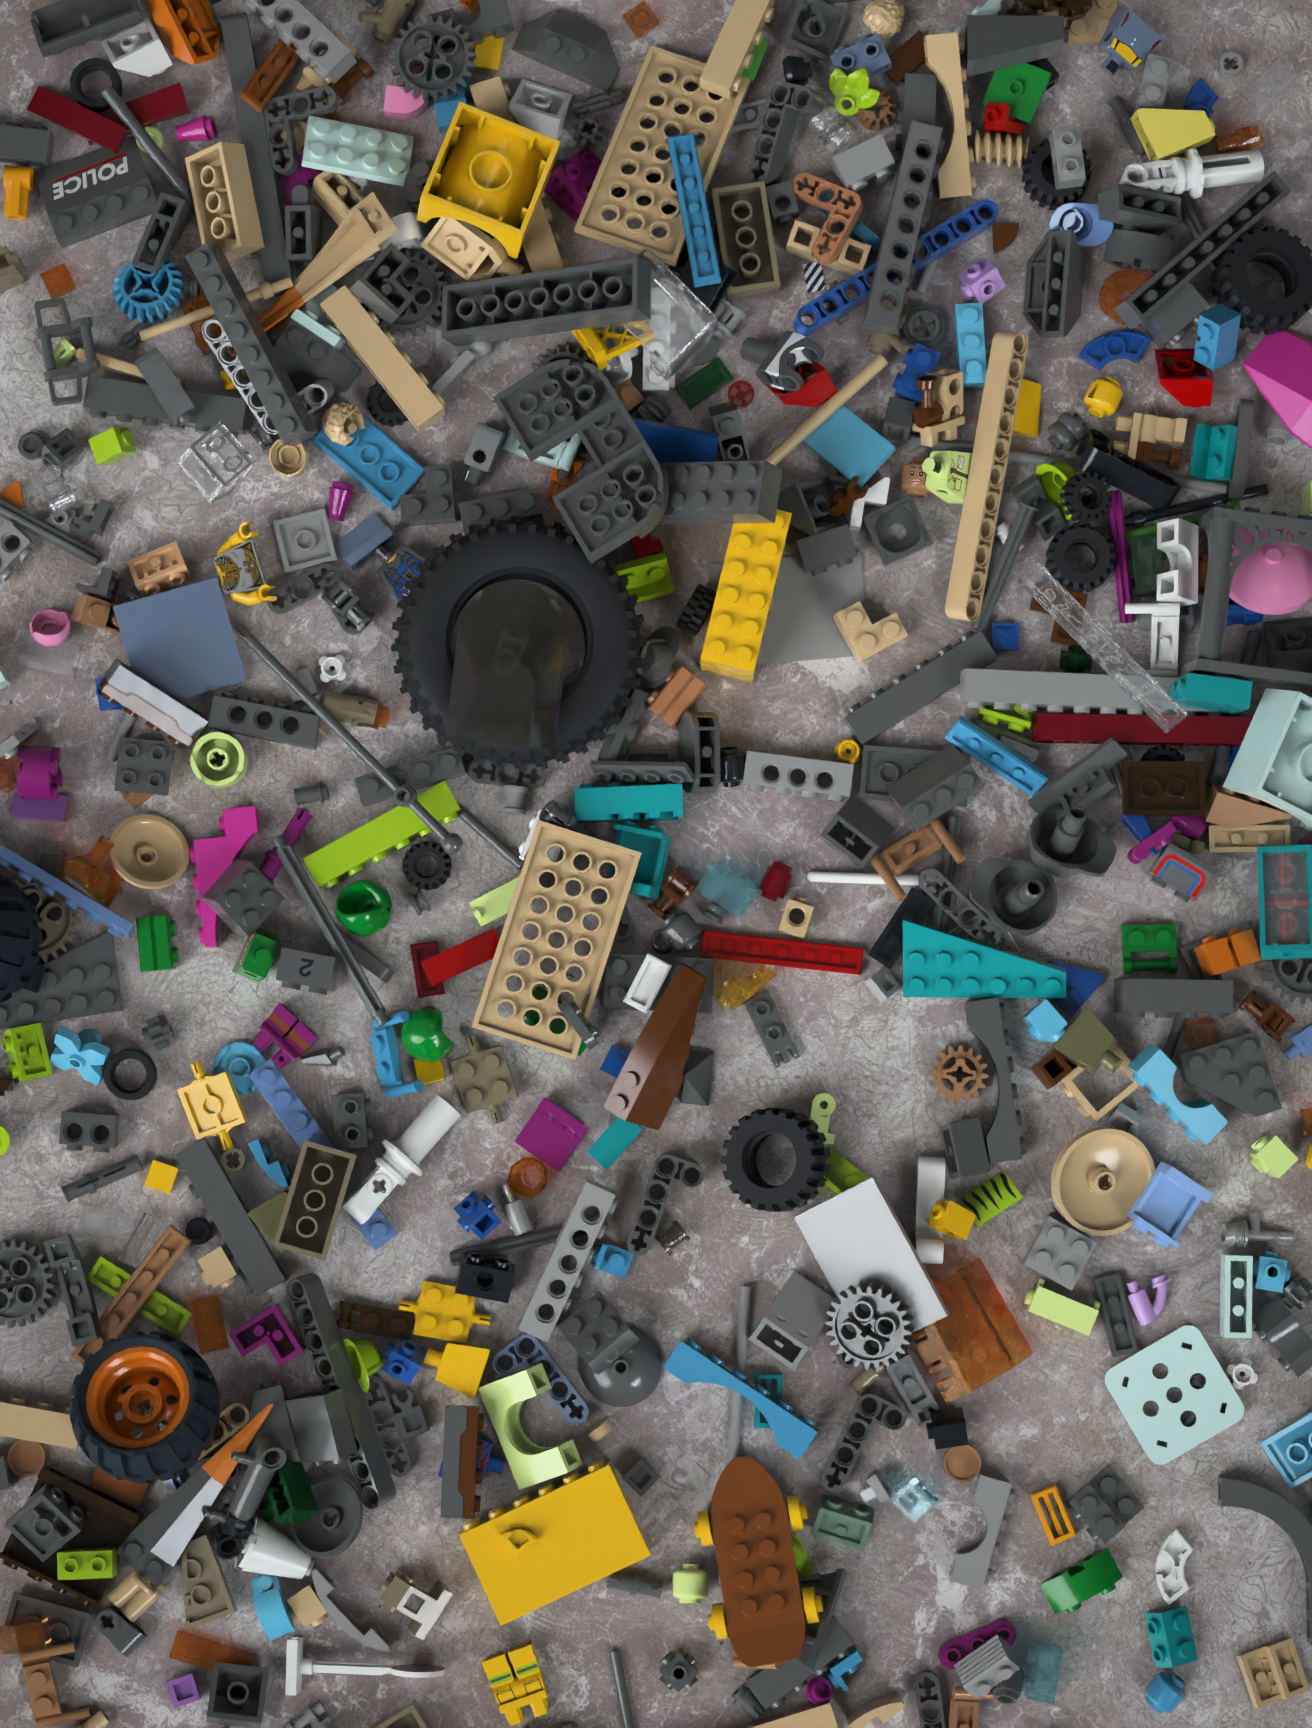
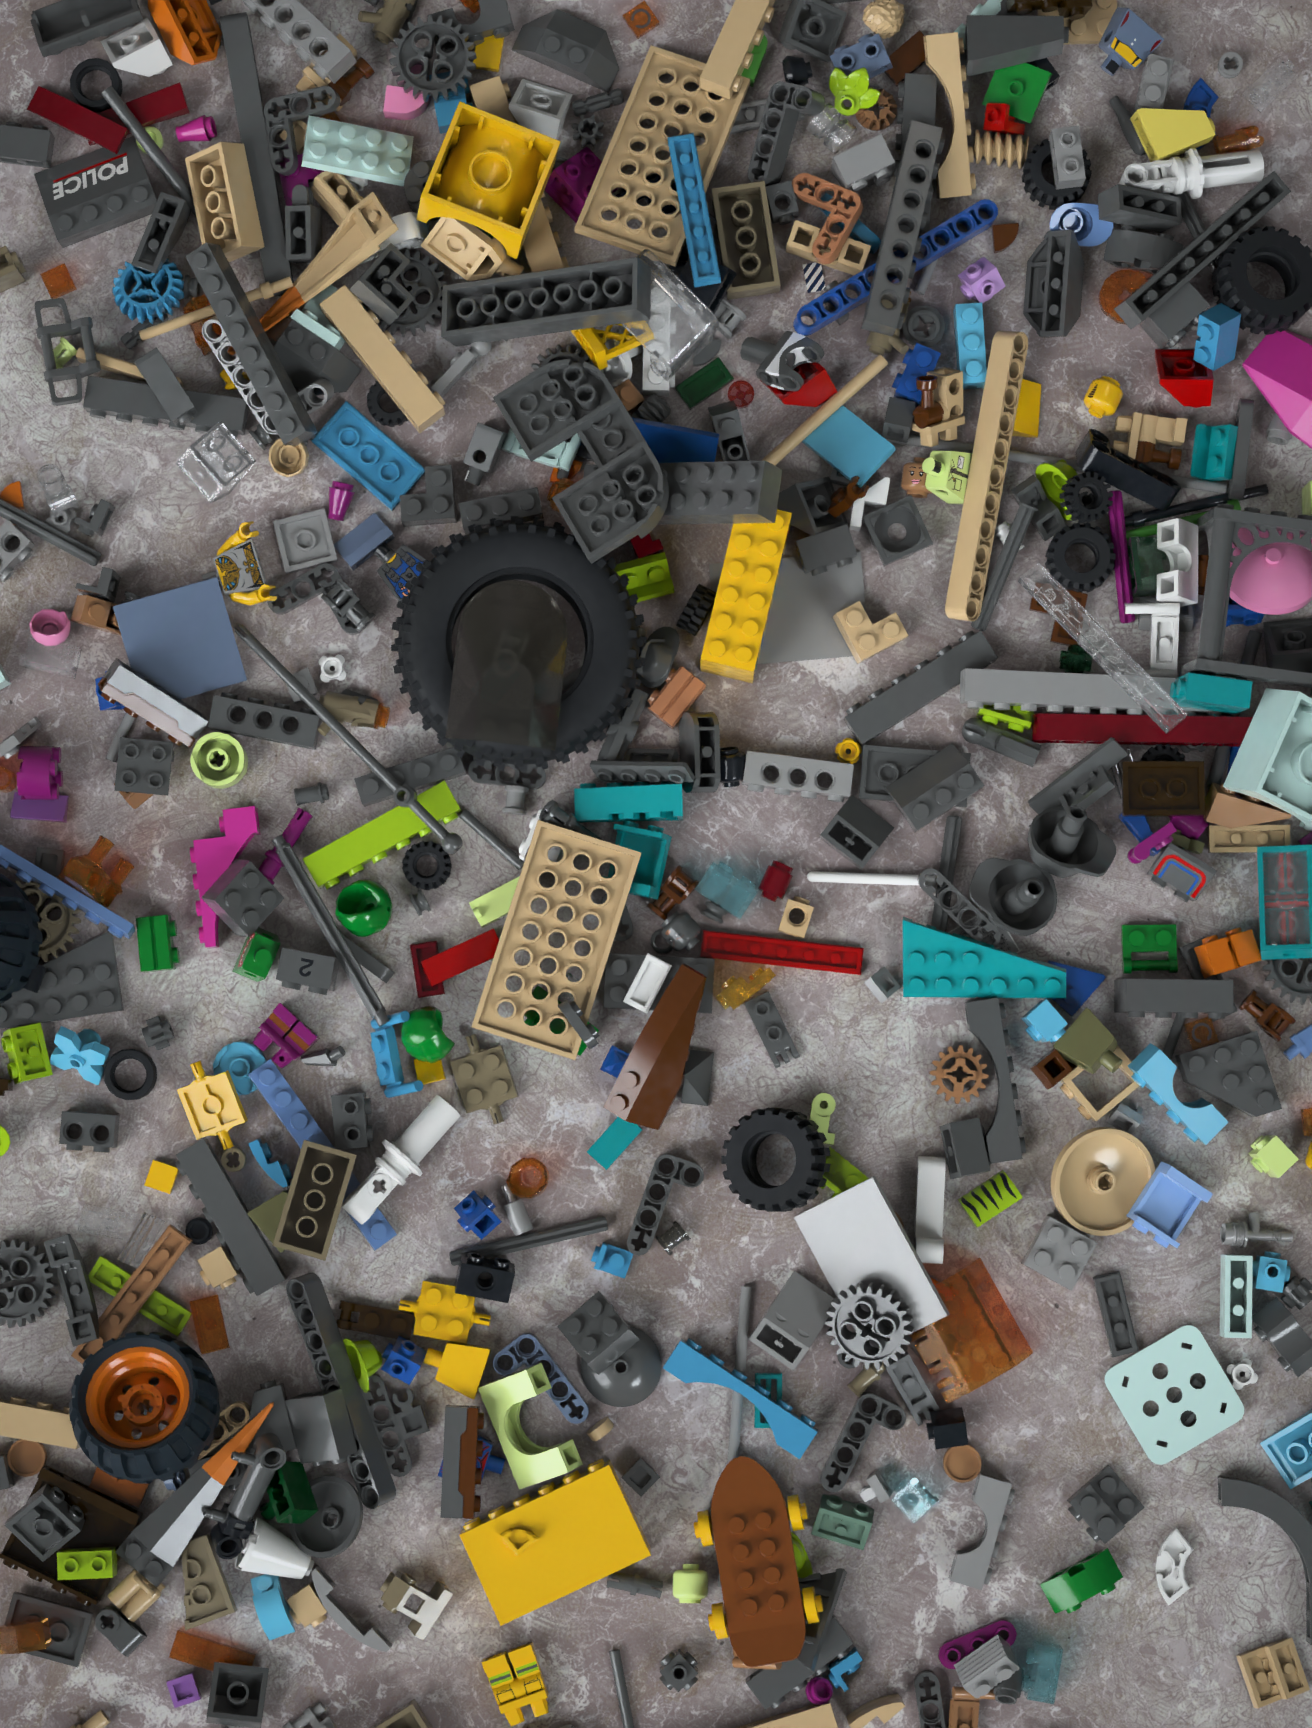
light orange piece [3,165,34,220] -> none
dark grey tile [18,432,45,460] -> none
medium nougat plate [20,1641,92,1728] -> none
dark grey bracket [40,428,85,475] -> none
dark grey pin [61,1154,143,1202] -> none
lime brick [88,427,137,465] -> none
tan dish [108,814,189,889] -> none
light nougat bracket [127,541,192,597] -> none
magenta brick [228,1303,306,1366] -> none
dark orange tile [238,38,300,113] -> none
white piece [285,1636,445,1696] -> none
tan piece [322,402,365,446] -> none
magenta bracket [515,1097,589,1172] -> none
light grey brick [517,1177,618,1342] -> none
dark grey pin [732,1685,766,1721] -> none
black plate [868,887,934,970] -> none
medium nougat plate [870,818,966,902] -> none
yellow brick [927,1200,976,1240] -> none
dark azure tile [945,715,1049,797] -> none
blue tile [991,623,1019,651] -> none
yellowish green brick [1024,1278,1101,1336] -> none
light orange tile [1030,1484,1076,1546] -> none
dark grey piece [1048,412,1087,451] -> none
blue tile [1077,331,1151,371] -> none
lavender plant [1127,1273,1171,1326] -> none
teal bracket [1145,1606,1198,1668] -> none
dark azure head [1145,1672,1186,1714] -> none

